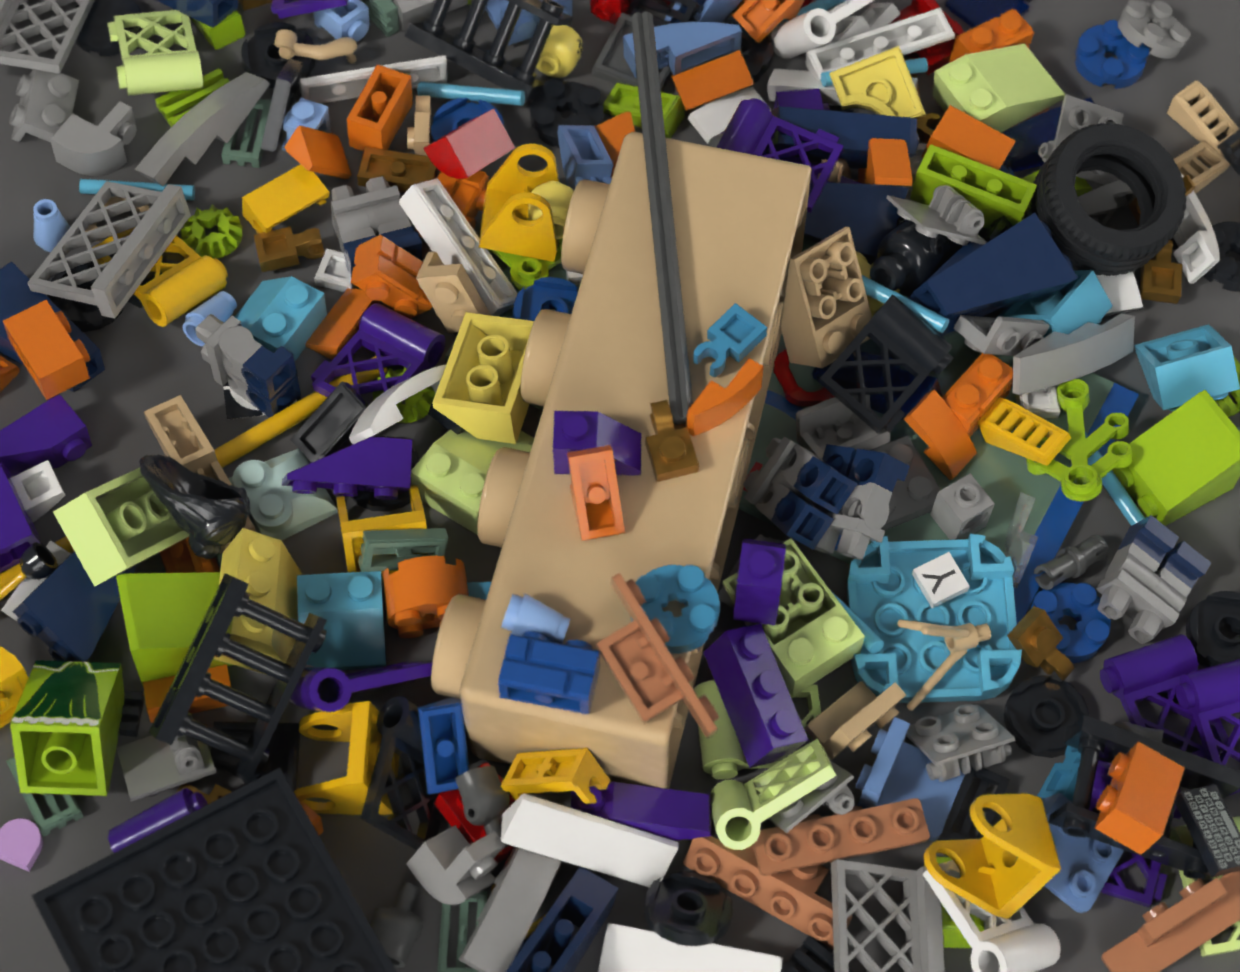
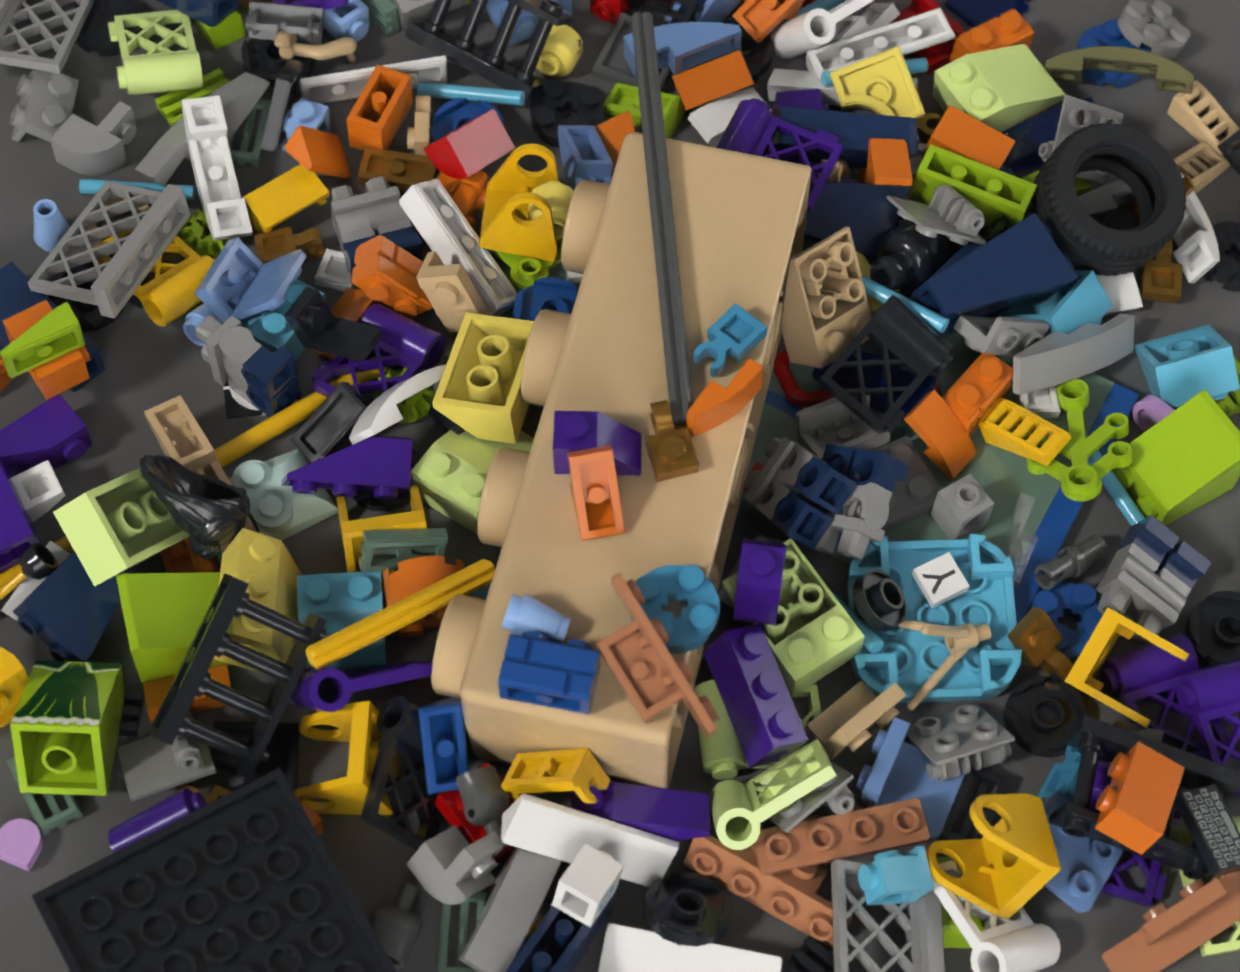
none -> lime slope [0,302,85,378]
none -> white slope [182,95,253,241]
none -> medium blue bracket [194,237,307,322]
none -> dark grey hinge [245,1,323,45]
none -> black bracket [284,287,383,362]
none -> yellow axle [305,559,495,670]
none -> white brick [552,843,624,927]
none -> black plate [853,570,906,631]
none -> medium azure brick [858,846,934,906]
none -> olive slope [1045,46,1194,94]
none -> yellow hose [1065,607,1190,728]
none -> lavender tile [1132,395,1175,432]

